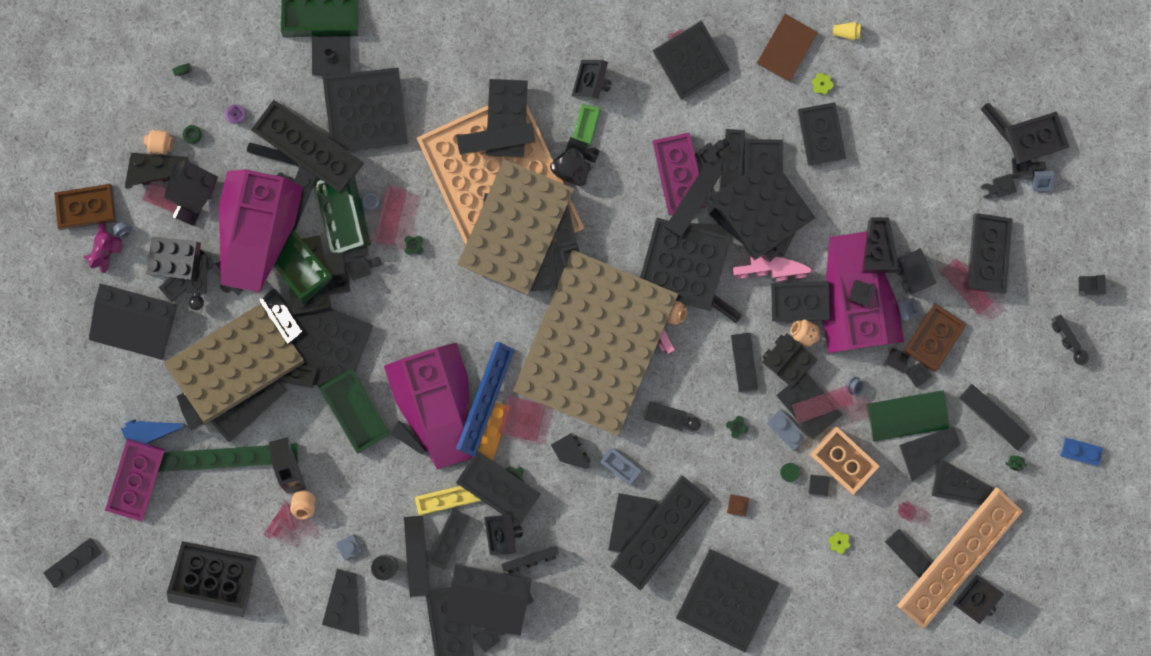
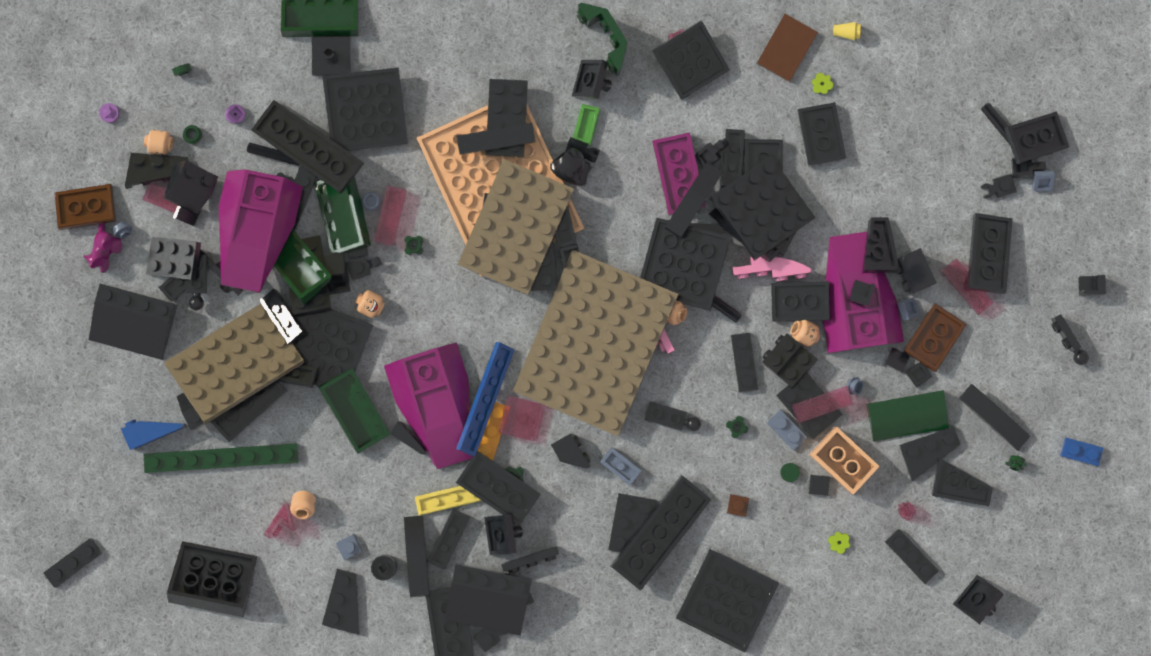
magenta plate [105,438,165,521] -> none
black slope [269,437,306,494] -> none
light nougat plate [897,487,1023,629] -> none
none -> medium lavender tile [99,103,120,123]
none -> light nougat head [355,290,385,318]
none -> dark green slope [577,3,627,76]

